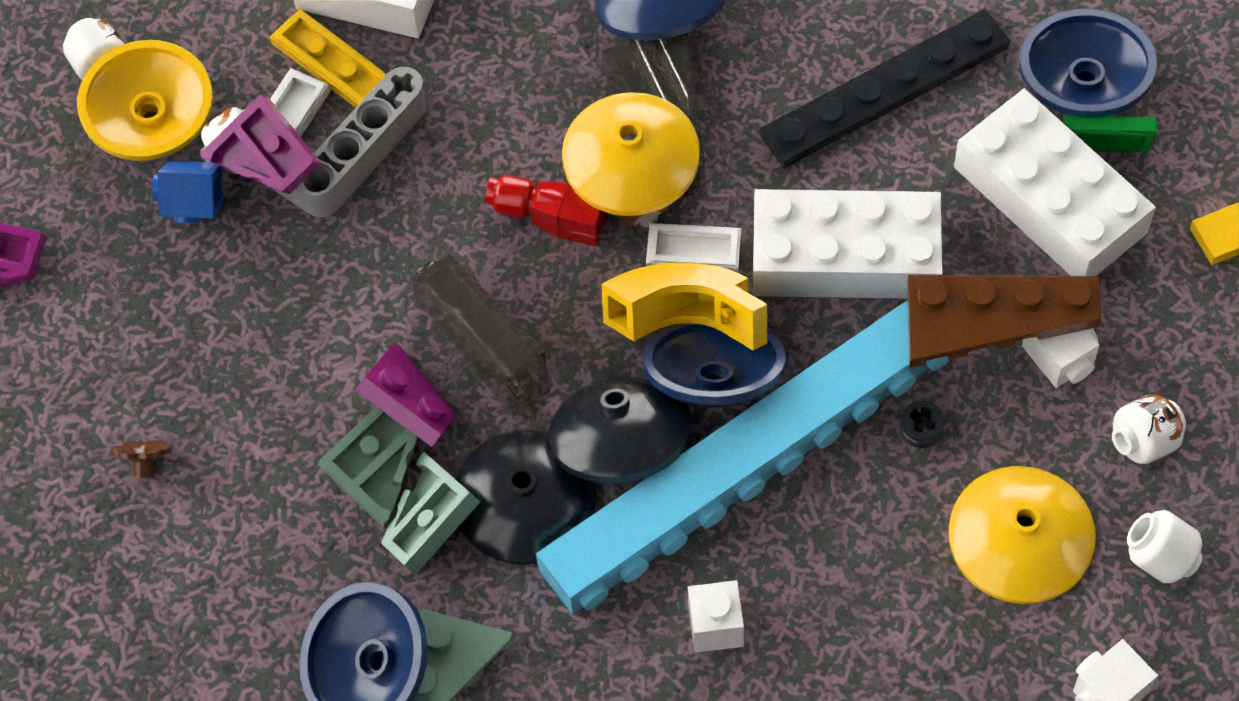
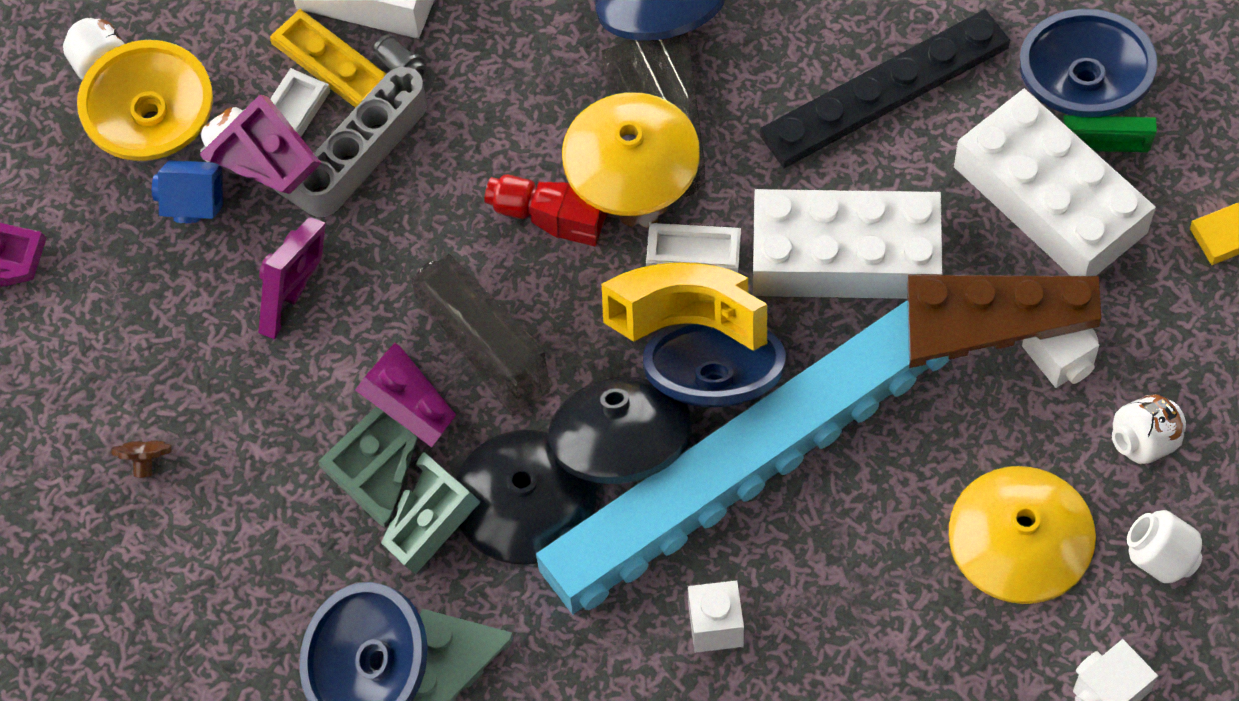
black bush [900,401,944,448] -> none
none -> magenta wing [258,216,326,340]
none -> dark grey pin [372,34,428,80]

